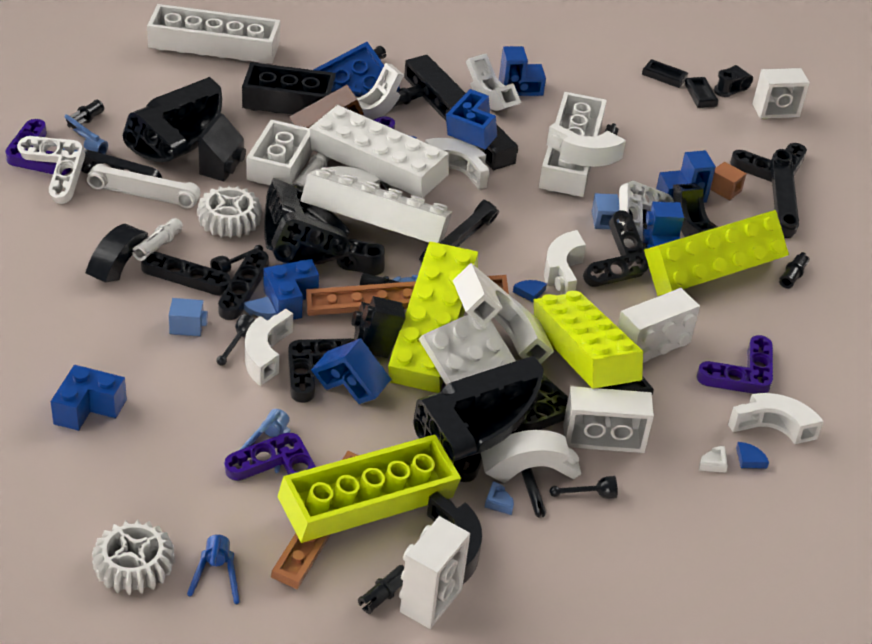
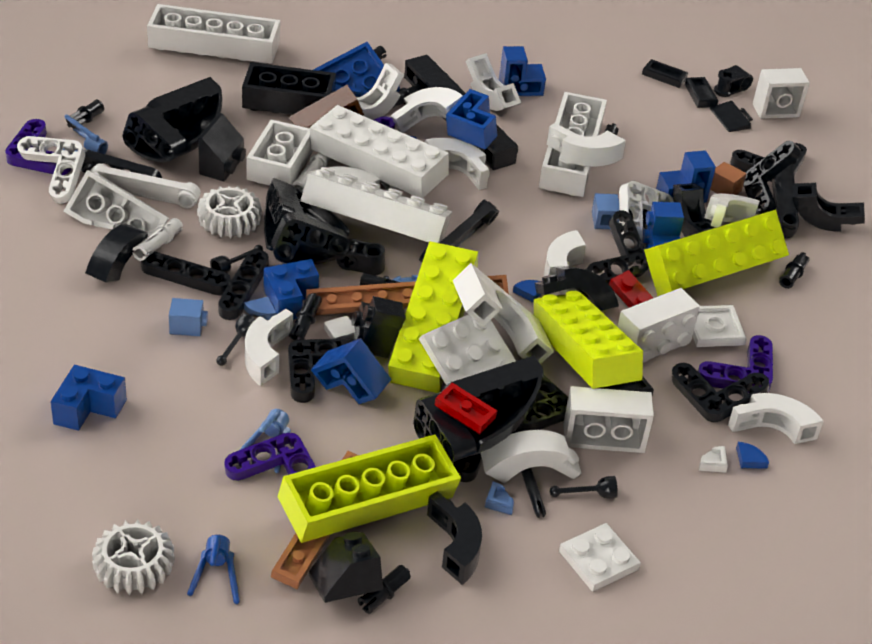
white brick [399,516,470,629] -> none
none -> white wedge [64,170,169,236]
none -> black axle [289,293,322,340]
none -> black slope [309,532,383,603]
none -> white tile [324,315,355,339]
none -> white arch [391,87,463,133]
none -> red plate [434,383,497,434]
none -> black arch [535,266,619,311]
none -> white plate [559,523,641,592]
none -> red plate [609,270,653,308]
none -> black beam [672,363,769,422]
none -> white plate [692,305,747,347]
none -> white arch [704,193,760,227]
none -> black piece [710,100,753,132]
none -> black beam [743,140,801,215]
none -> black arch [793,182,865,232]

